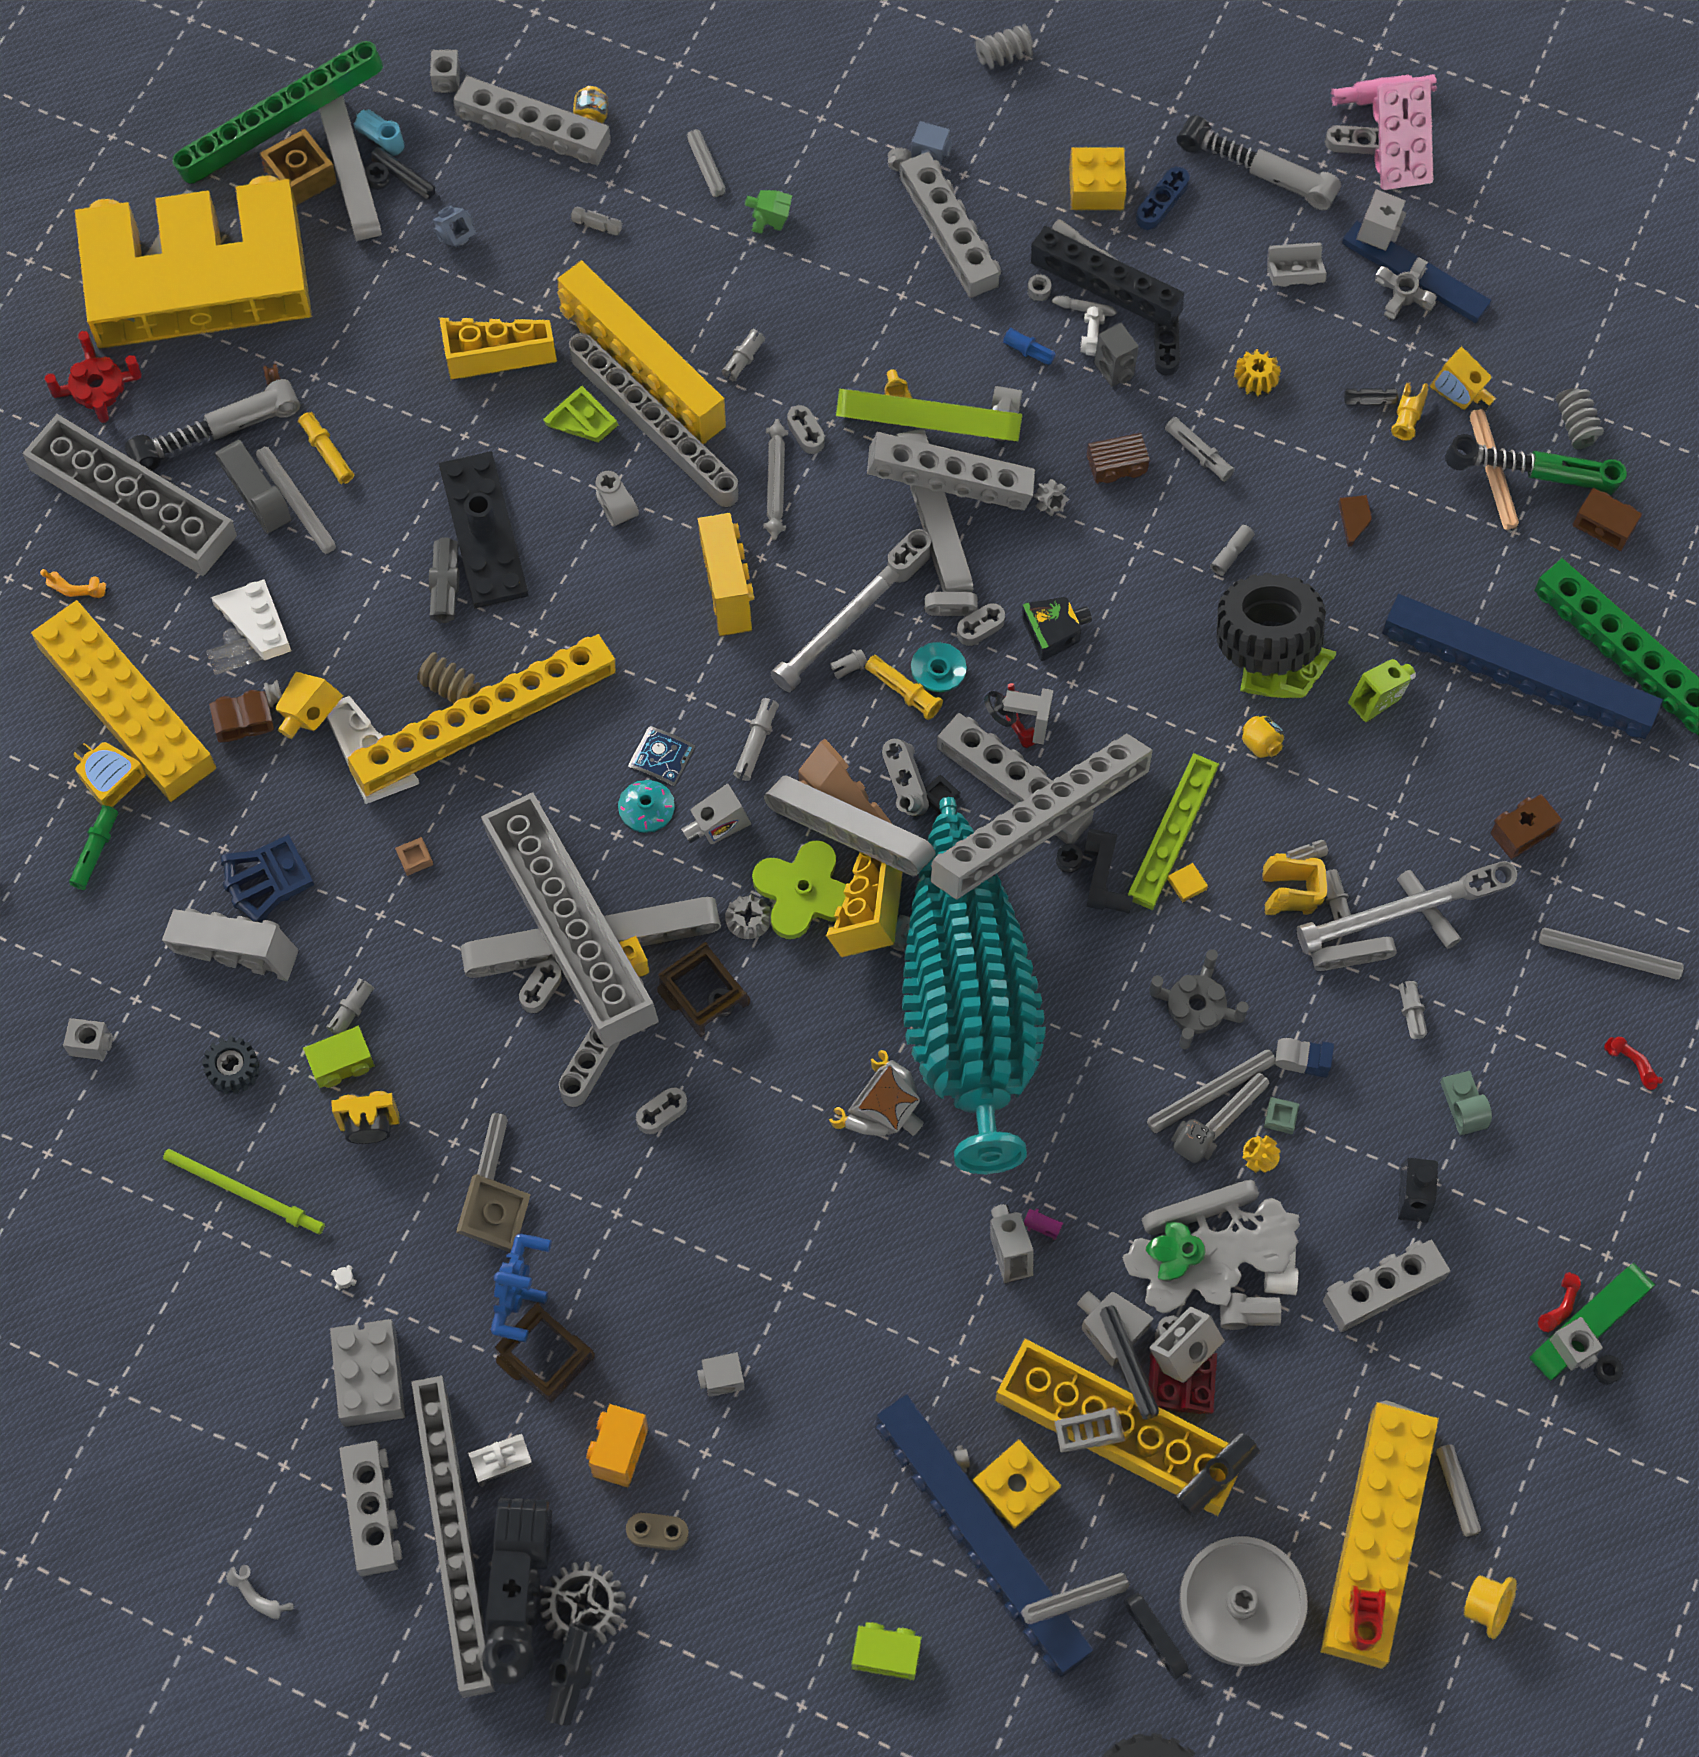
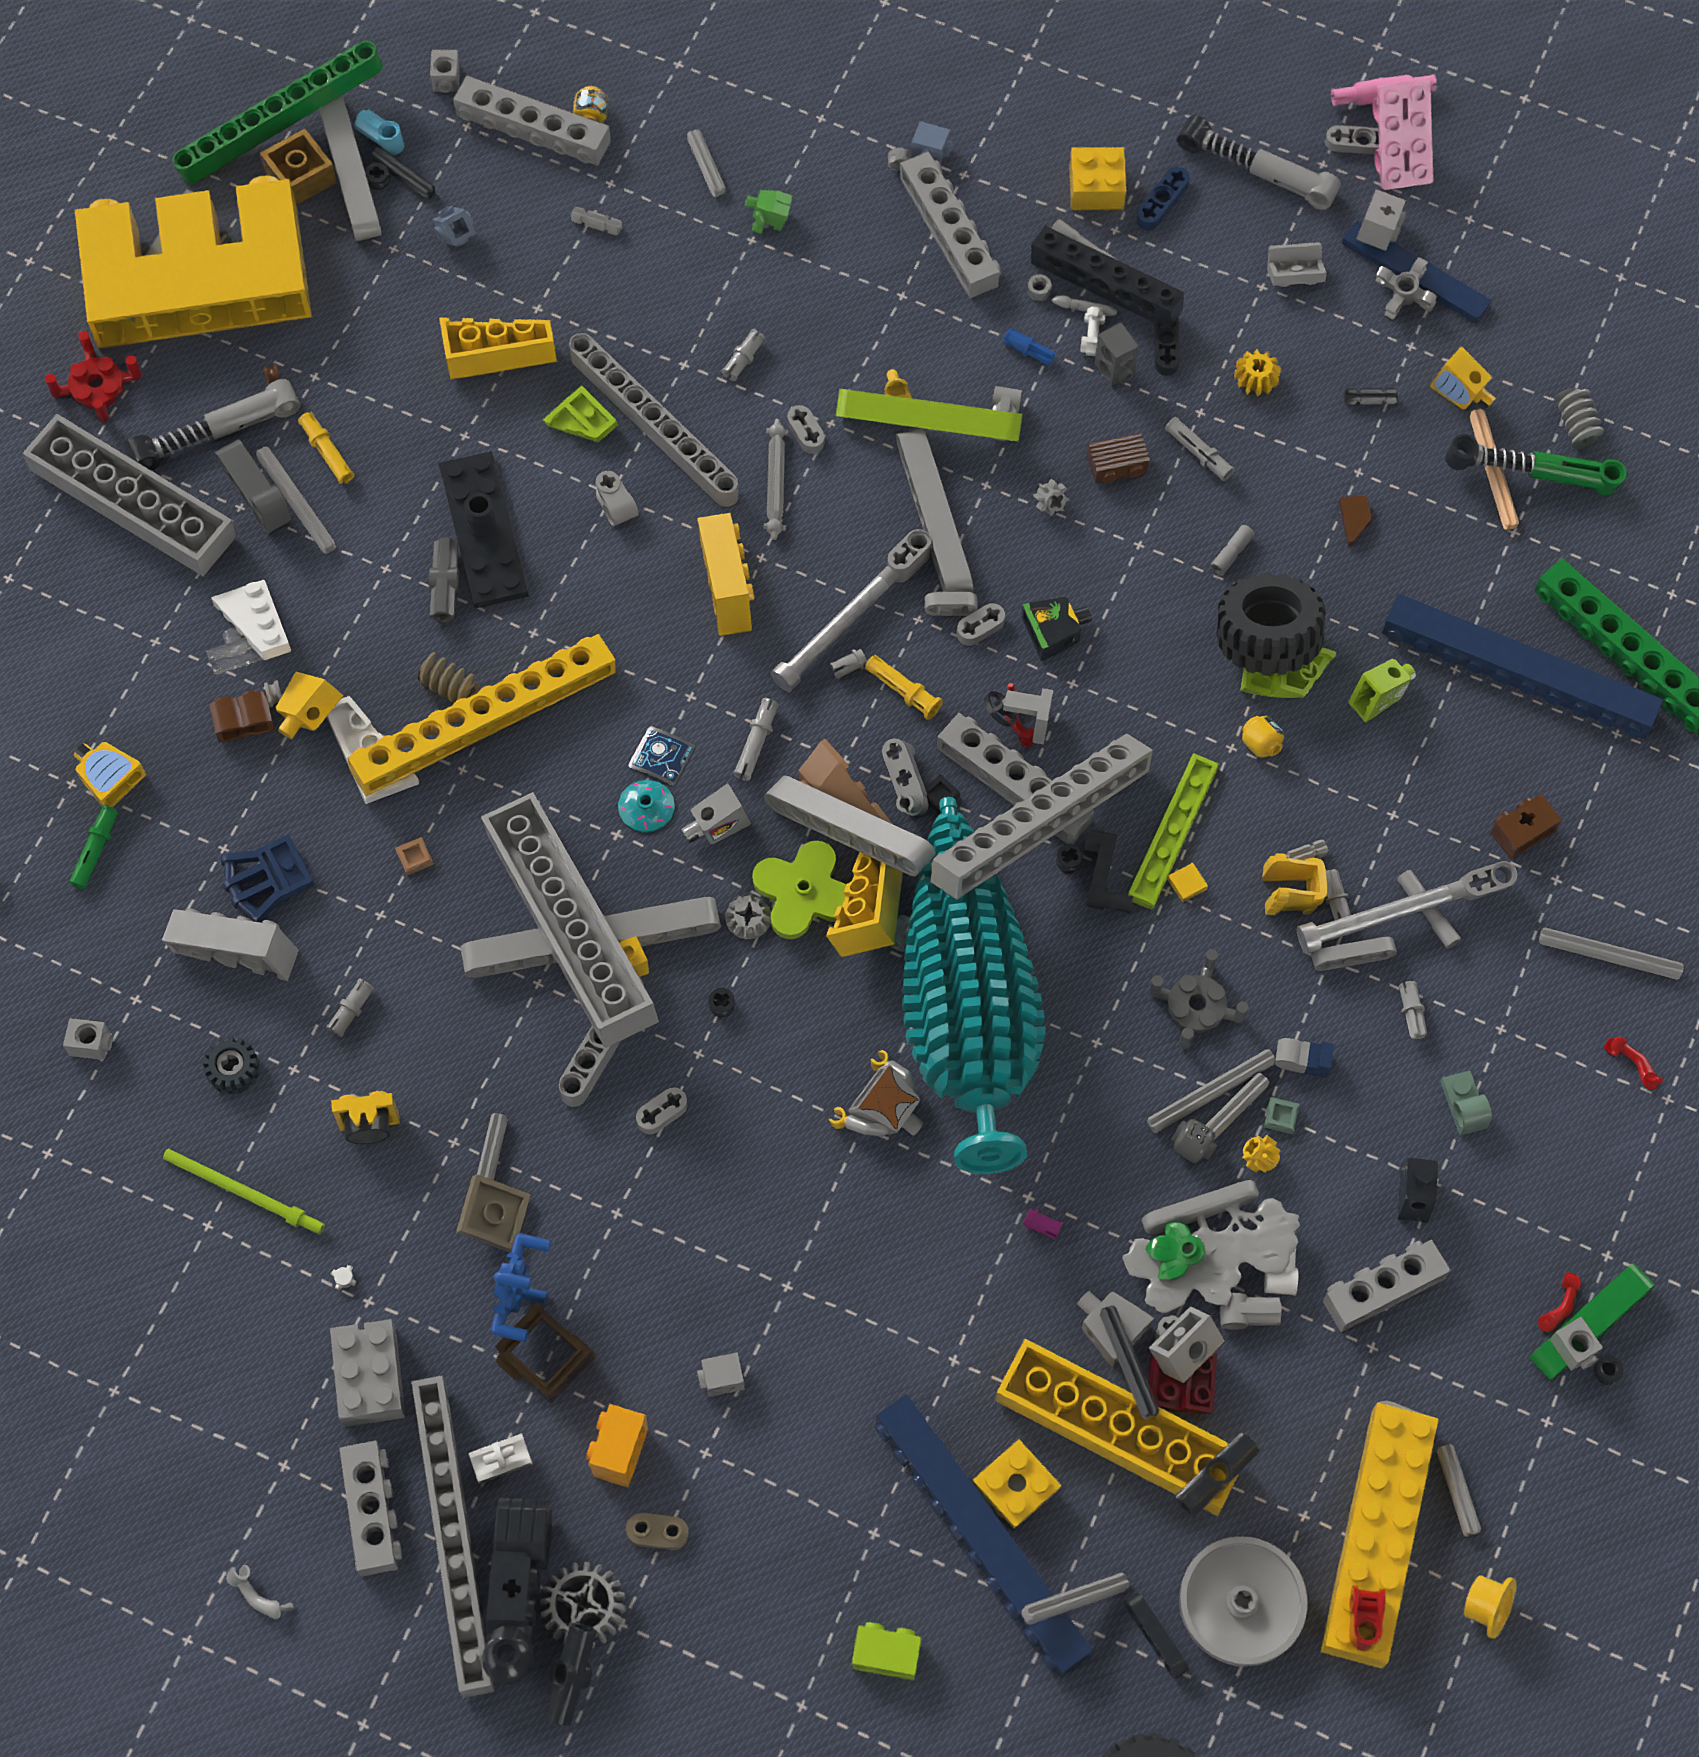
yellow brick [31,600,217,802] -> none
light orange piece [40,569,106,598] -> none
lime brick [303,1026,375,1088] -> none
light grey beam [519,960,562,1013] -> none
yellow brick [557,260,726,444] -> none
dark brown piece [657,942,751,1038] -> none
light grey brick [867,432,1035,511] -> none
teal dish [911,642,967,692] -> none
light grey piece [954,1445,970,1473] -> none
light grey piece [975,24,1033,69] -> none
light grey torso [990,1204,1034,1283] -> none
light grey slope [1054,1407,1125,1453] -> none
yellow piece [1391,383,1428,440] -> none
reddish brown brick [1572,488,1642,551] -> none

